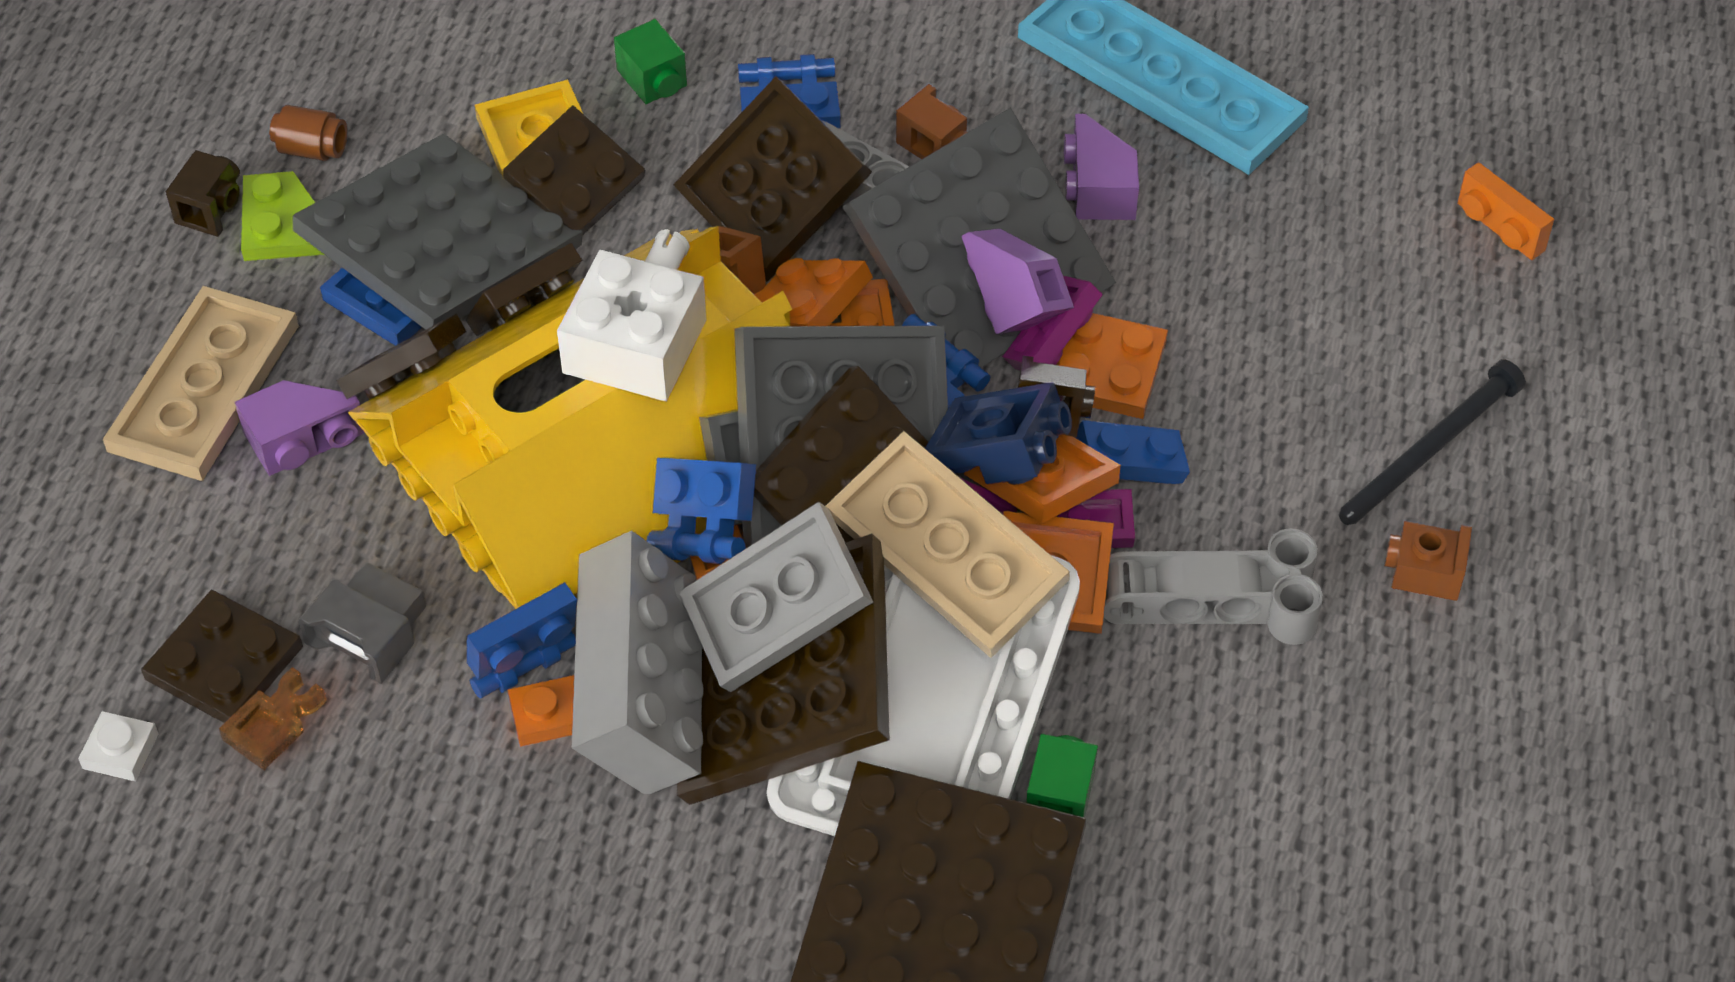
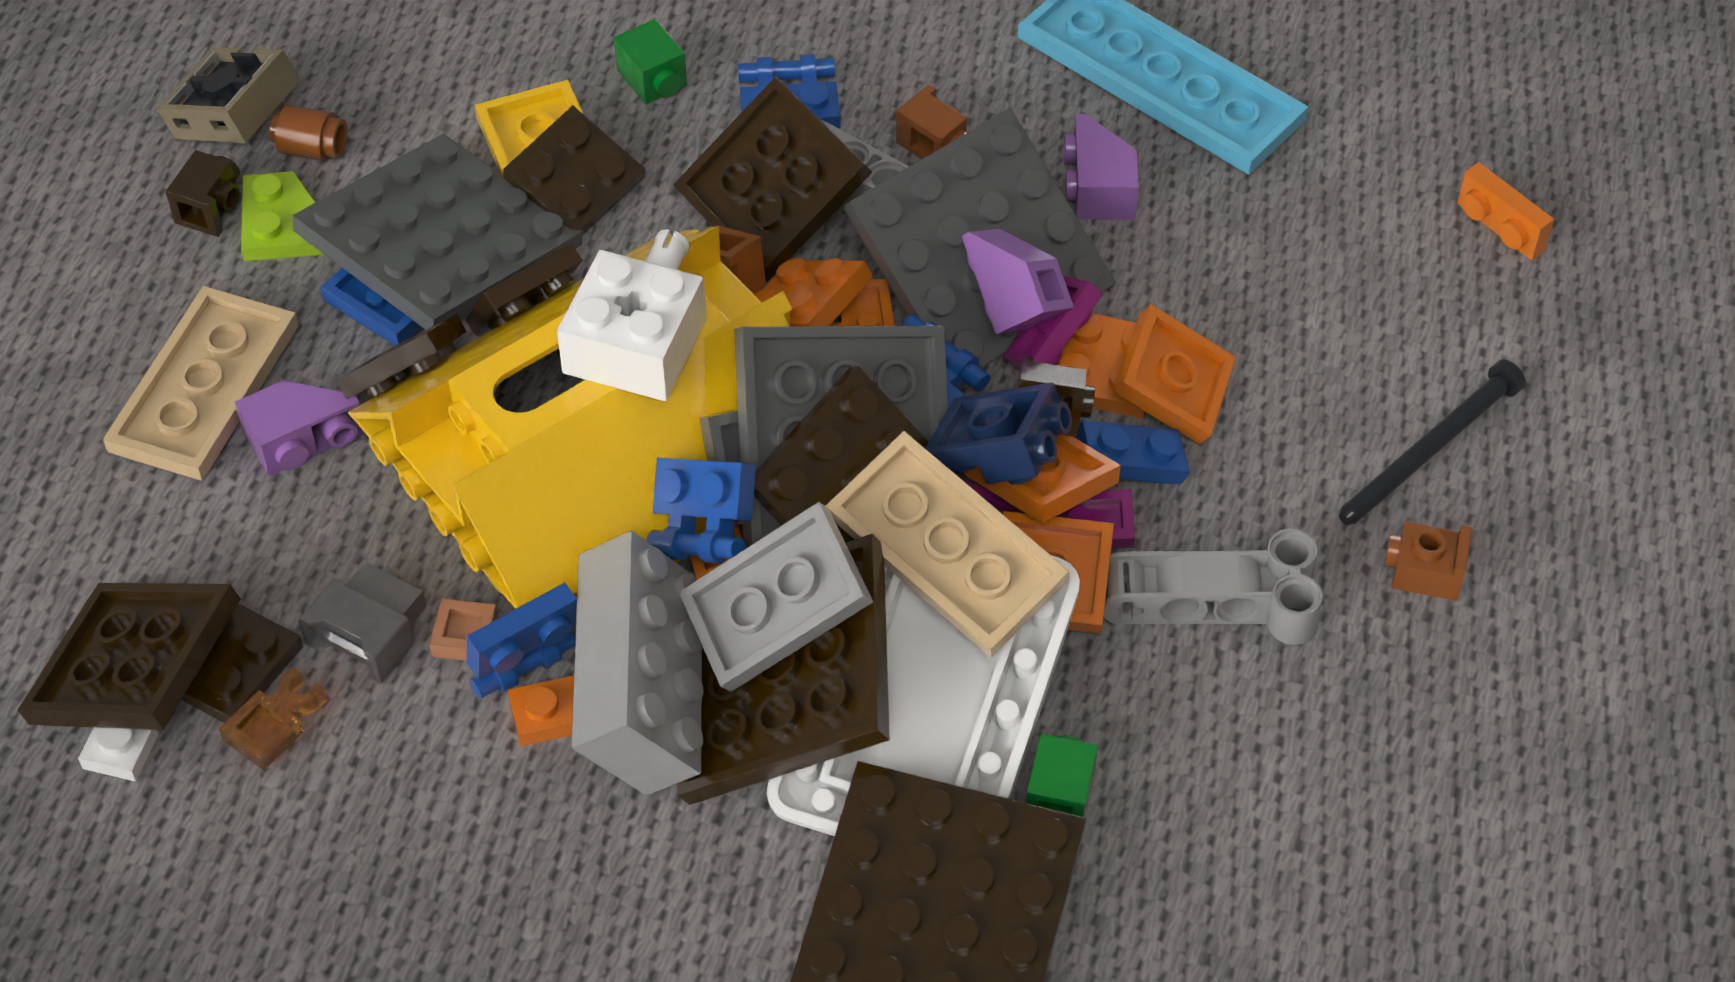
none -> dark brown plate [17,583,241,730]
none -> dark tan piece [156,47,300,143]
none -> nougat plate [429,598,498,661]
none -> orange plate [1113,304,1236,445]

